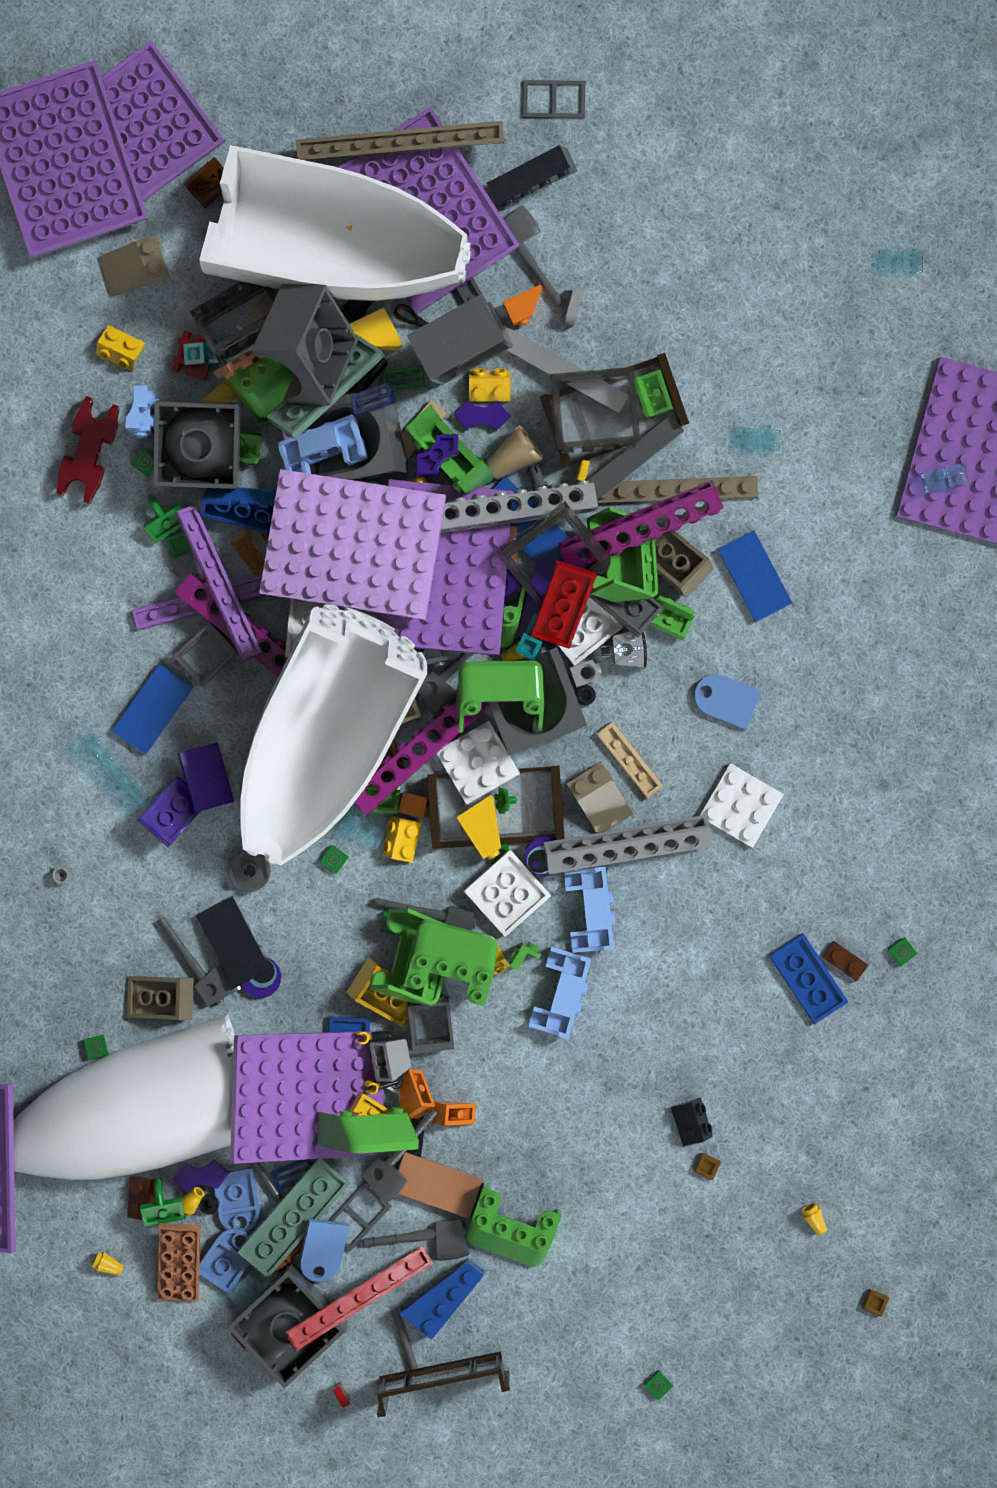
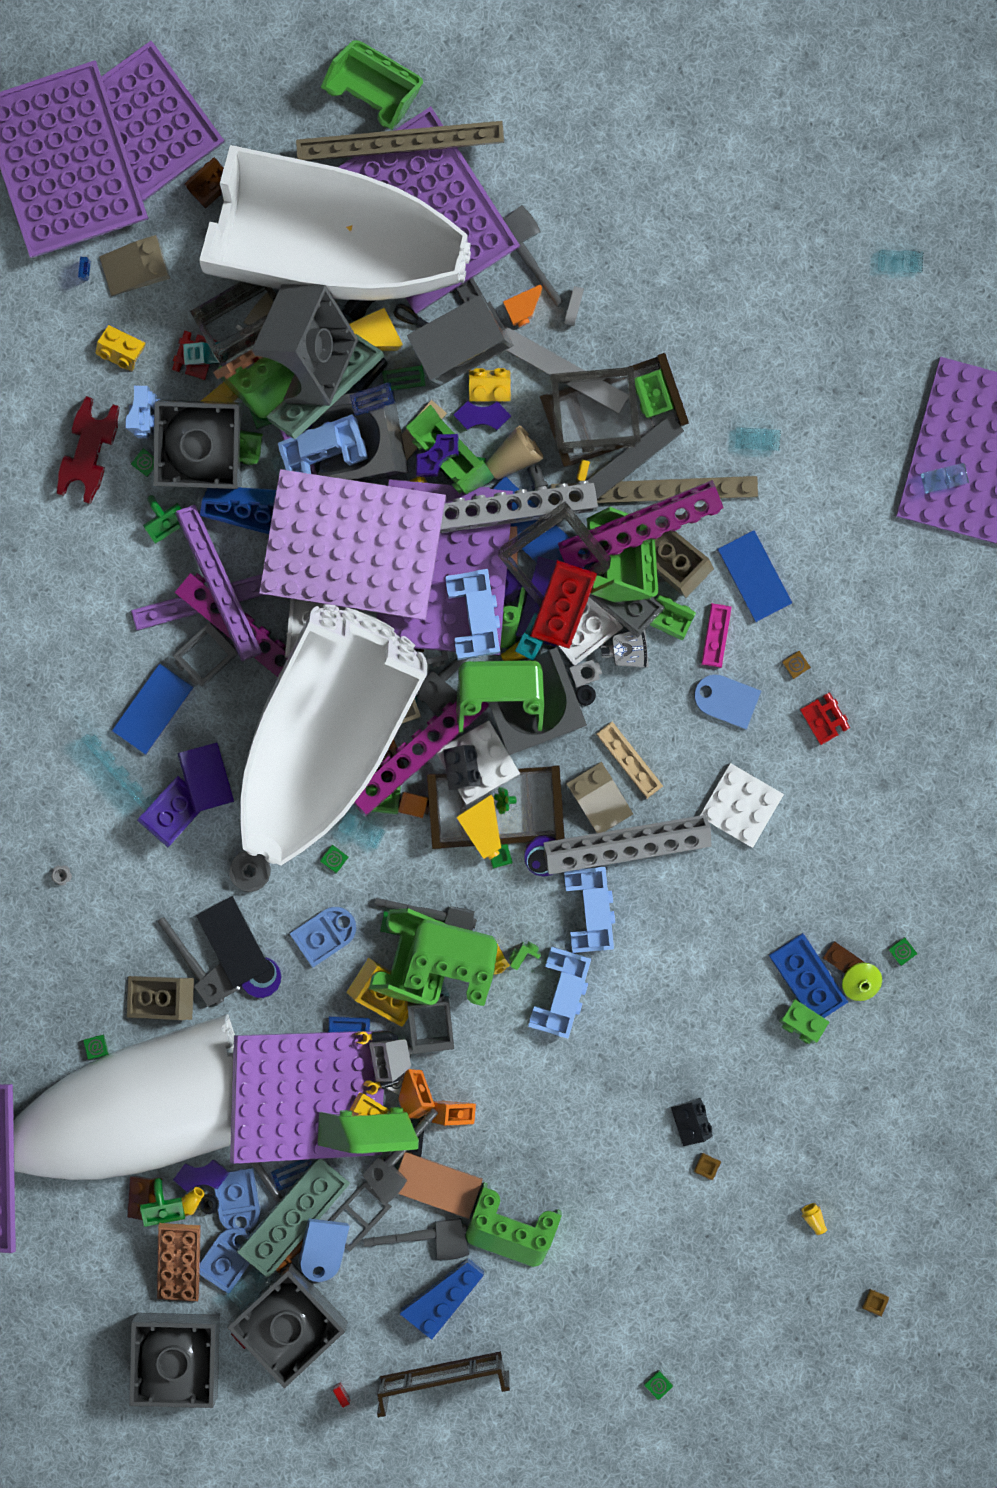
yellow cone [91,1252,124,1276] -> none
green tile [165,531,192,557] -> none
clear orange tile [231,529,269,576] -> none
tile [284,1246,433,1351] -> none
yellow bracket [382,816,422,863] -> none
dark grey bar [391,1308,418,1370] -> none
white plate [464,849,551,937] -> none
black wedge [487,145,578,208] -> none
dark grey window [523,80,586,118] -> none
none -> clear blue tile [78,256,91,281]
none -> dark grey piece [129,1312,220,1408]
none -> medium blue tile [290,907,356,967]
none -> bright green windscreen [320,40,423,130]
none -> black bracket [443,745,481,790]
none -> light blue bracket [445,569,500,660]
none -> dark pink tile [701,603,732,668]
none -> bright green bracket [779,1000,830,1044]
none -> pearl gold tile [782,651,811,679]
none -> red plate [800,692,850,745]
none -> lime dish [842,963,882,1001]

